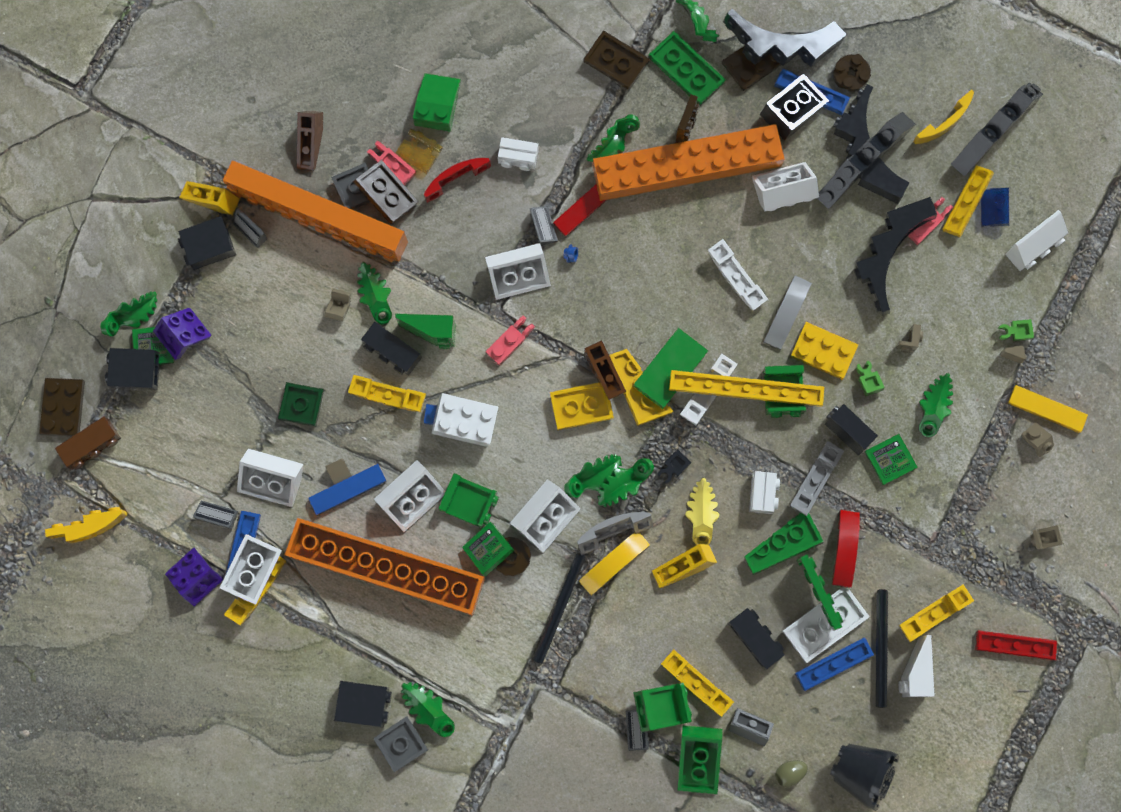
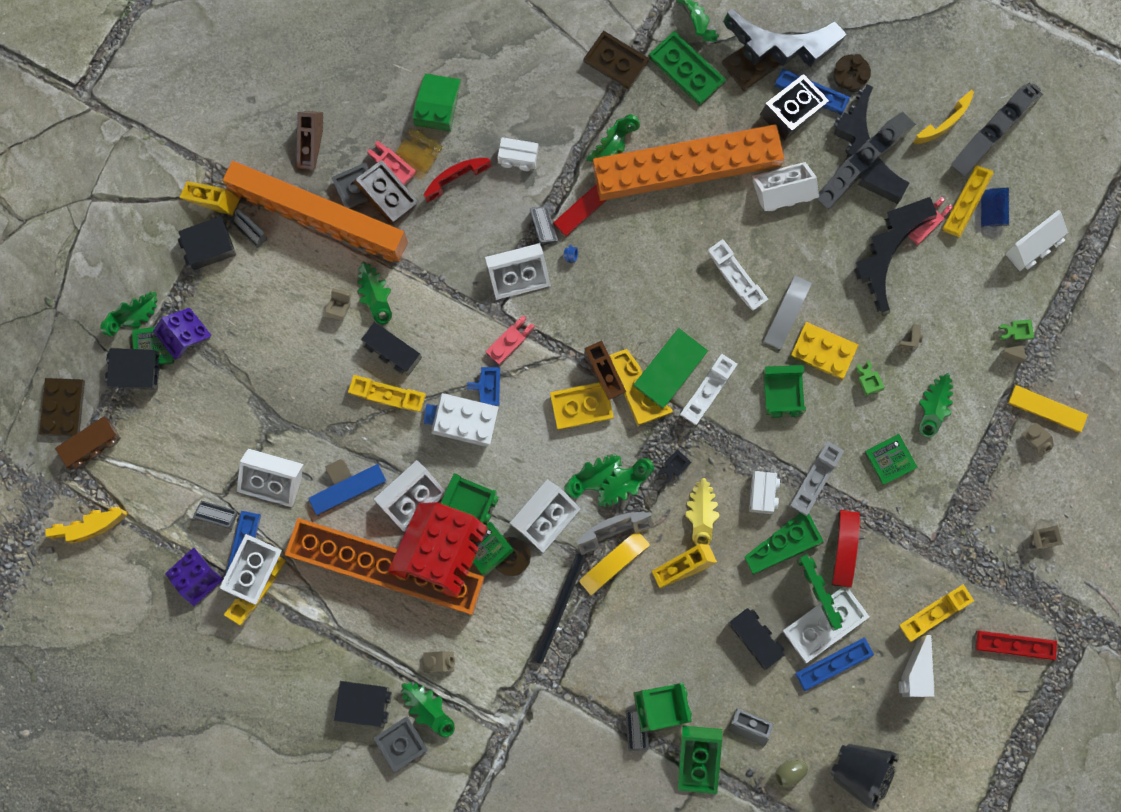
dark green tile [278,382,324,427] -> none
green slope [395,313,456,349] -> none
yellow slope [661,649,734,717] -> none
yellow plate [669,370,824,407] -> none
dark brown plate [675,94,700,143] -> none
black brick [825,404,878,456] -> none
black axle [876,589,888,708] -> none
none -> red slope [388,502,487,598]
none -> dark tan bracket [423,651,455,673]
none -> blue plate [467,367,501,406]

